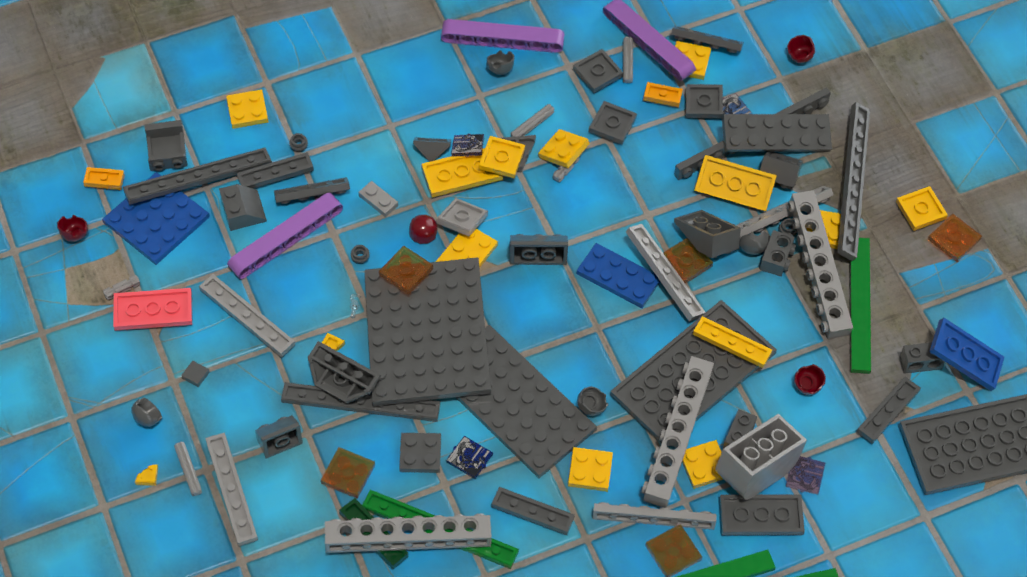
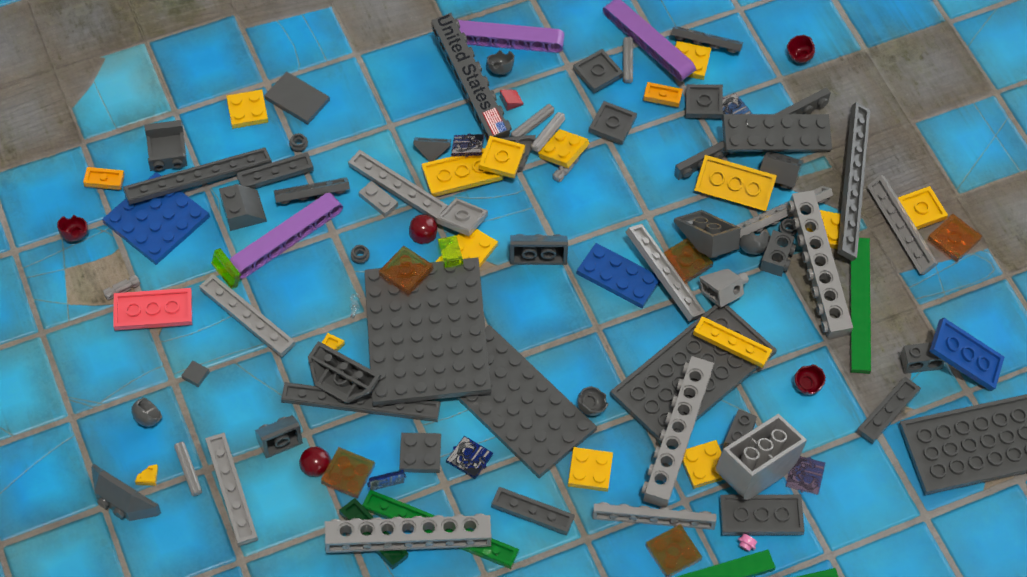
none -> dark grey wedge [91,464,161,521]
none -> clear neon green tile [211,248,241,289]
none -> dark grey tile [264,71,330,125]
none -> dark red hair [299,447,332,477]
none -> light grey plate [348,150,448,222]
none -> piece [367,469,406,490]
none -> dark grey brick [431,13,512,141]
none -> clear neon green tile [438,236,463,267]
none -> slope [500,89,524,111]
none -> light grey axle [531,112,566,152]
none -> light grey torso [699,269,749,307]
none -> bright pink plate [738,534,757,552]
none -> light grey plate [867,175,938,275]

